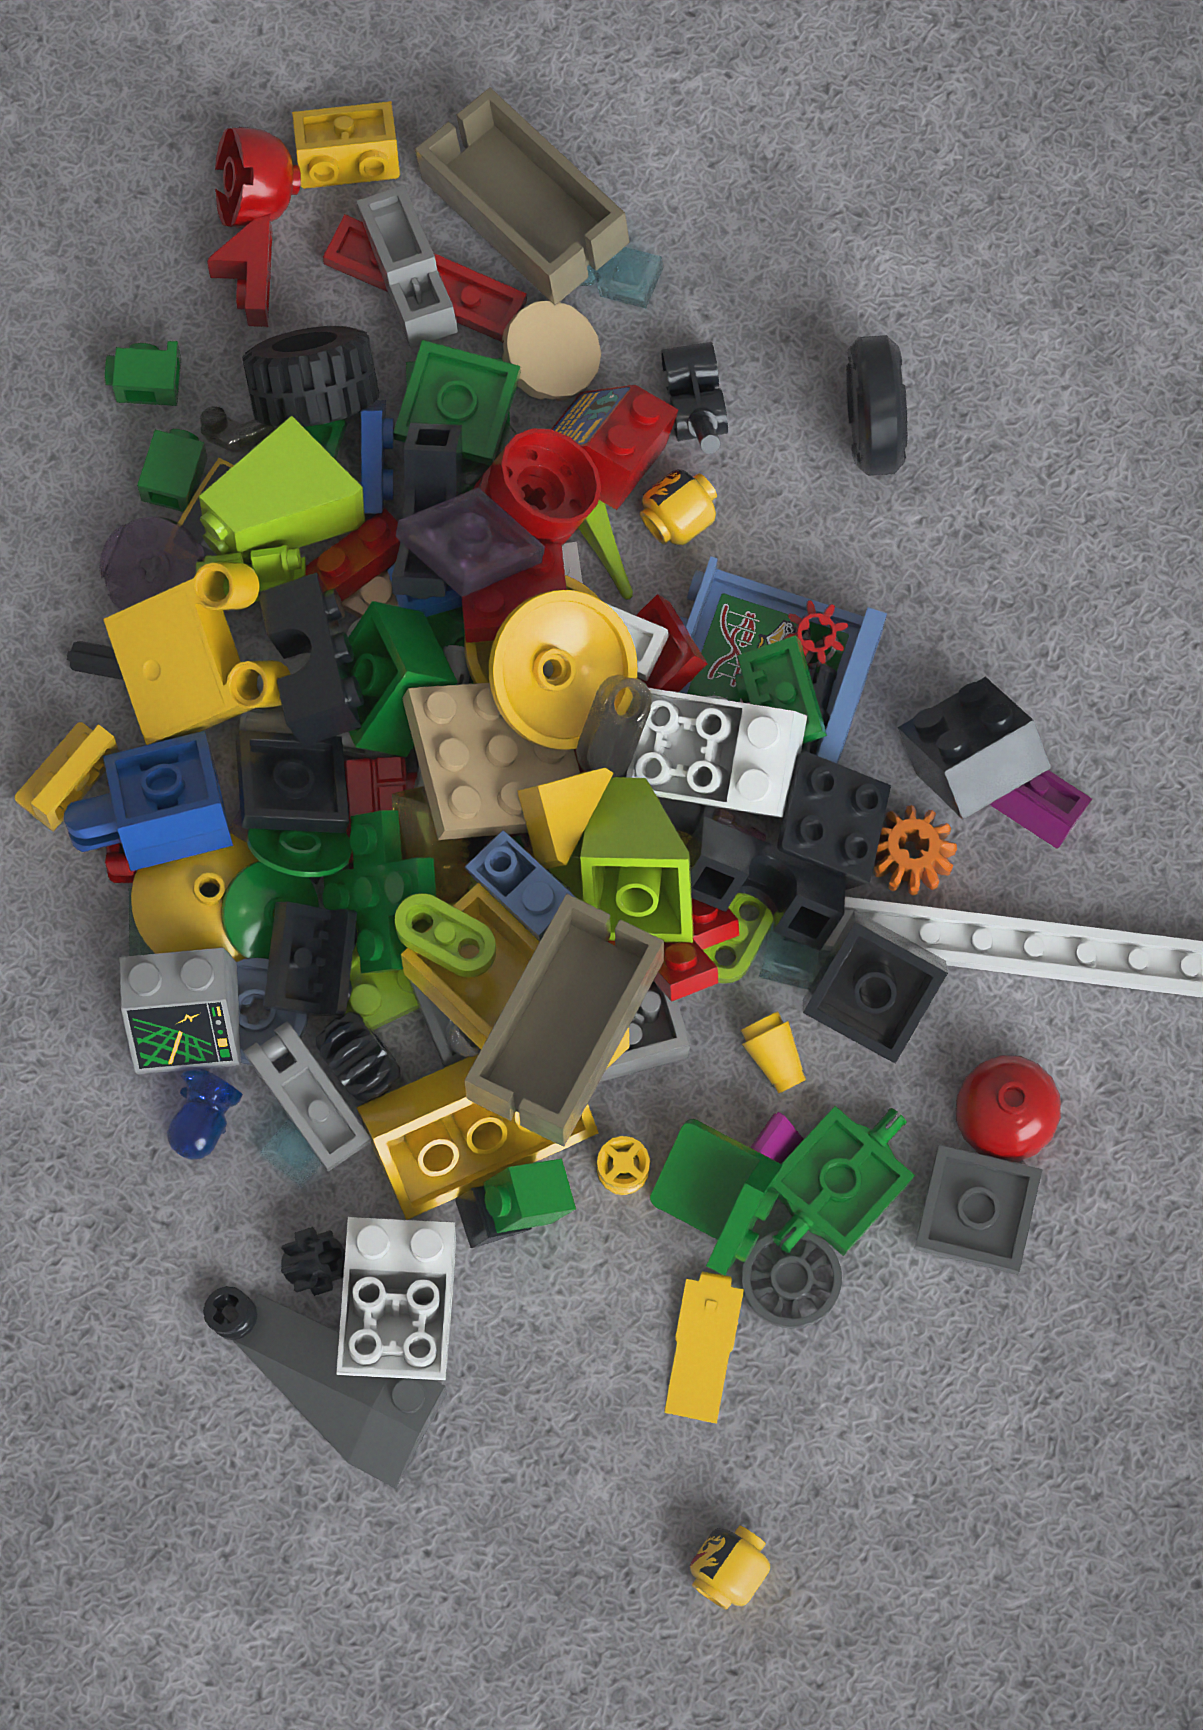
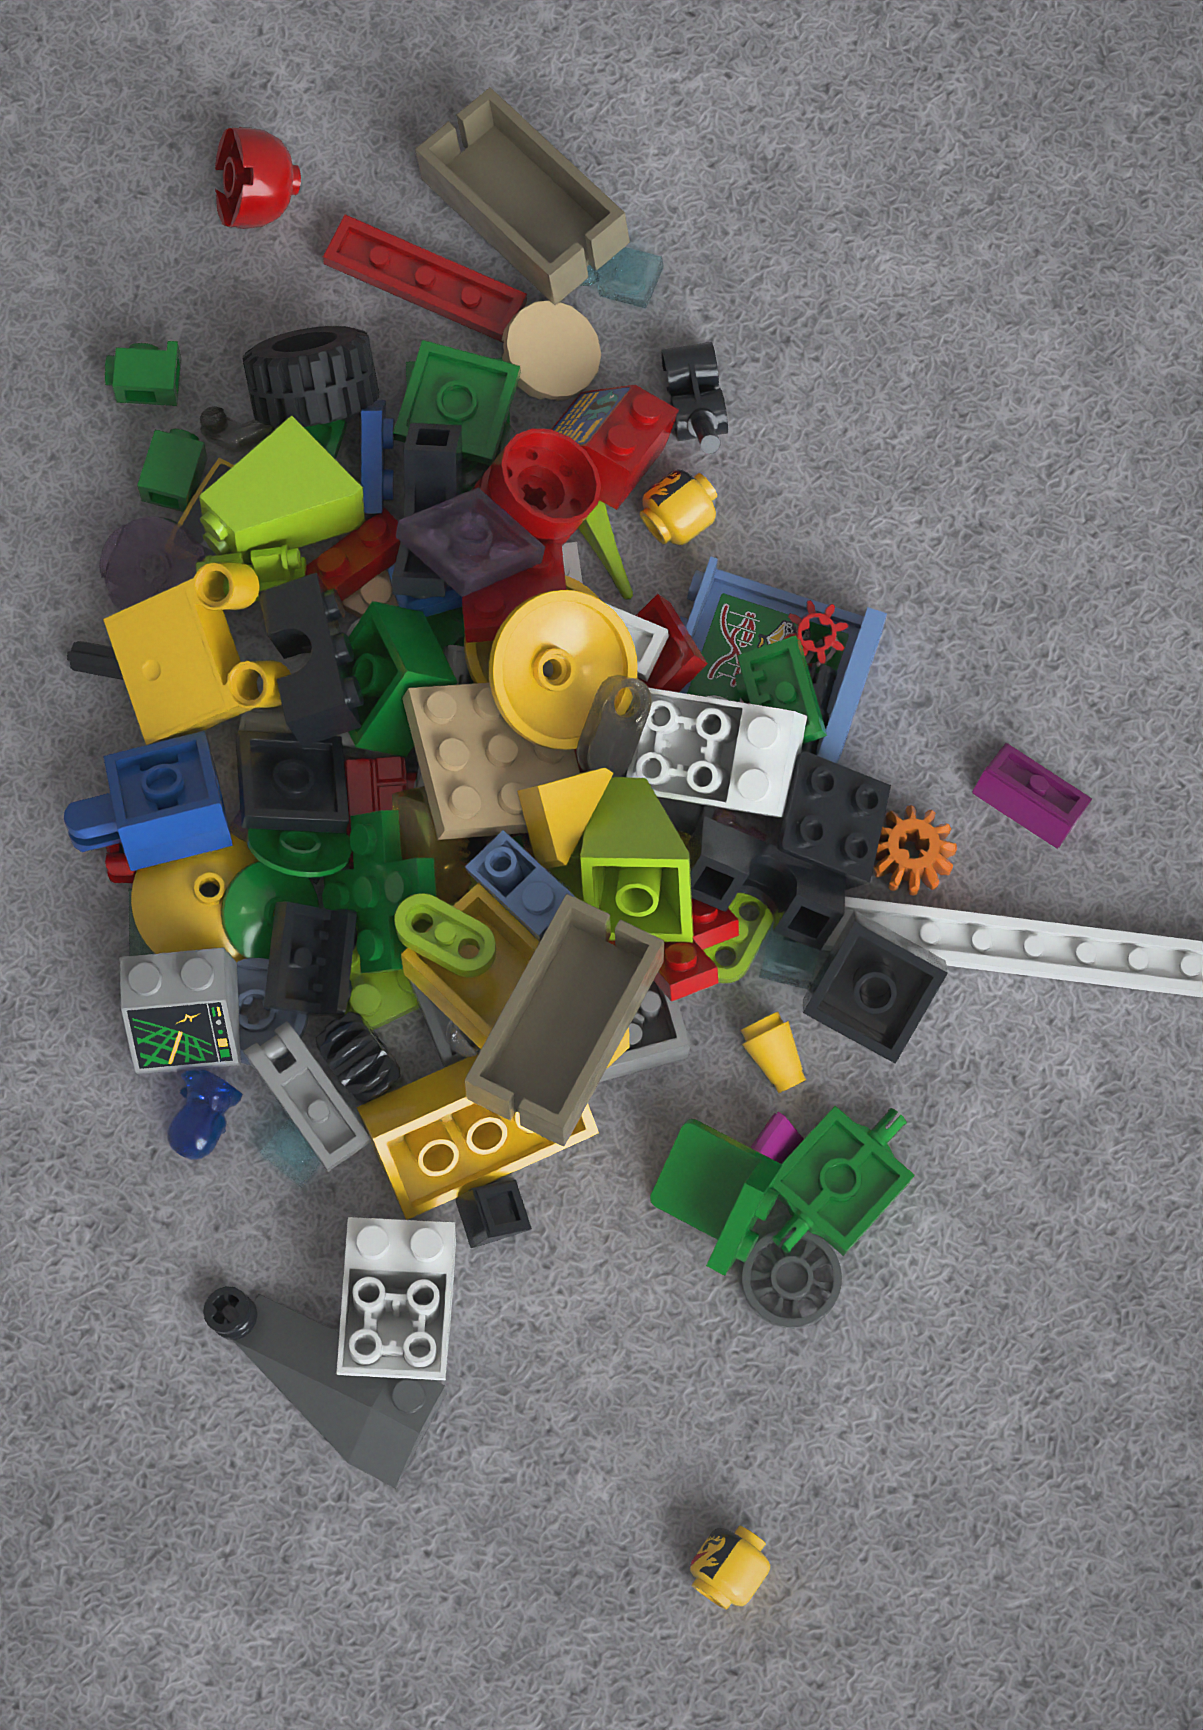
yellow bracket [15,722,120,832] -> none
red slope [207,215,273,327] -> none
black gear [281,1227,345,1296] -> none
yellow bracket [292,101,400,189] -> none
light grey slope [357,185,458,348] -> none
green brick [483,1159,576,1233] -> none
yellow wheel [597,1136,650,1195] -> none
yellow piece [664,1271,744,1424] -> none
black piece [846,335,908,476] -> none
black brick [898,676,1051,819] -> none
dark grey plate [914,1144,1042,1275] -> none
red cylinder [956,1055,1061,1162] -> none

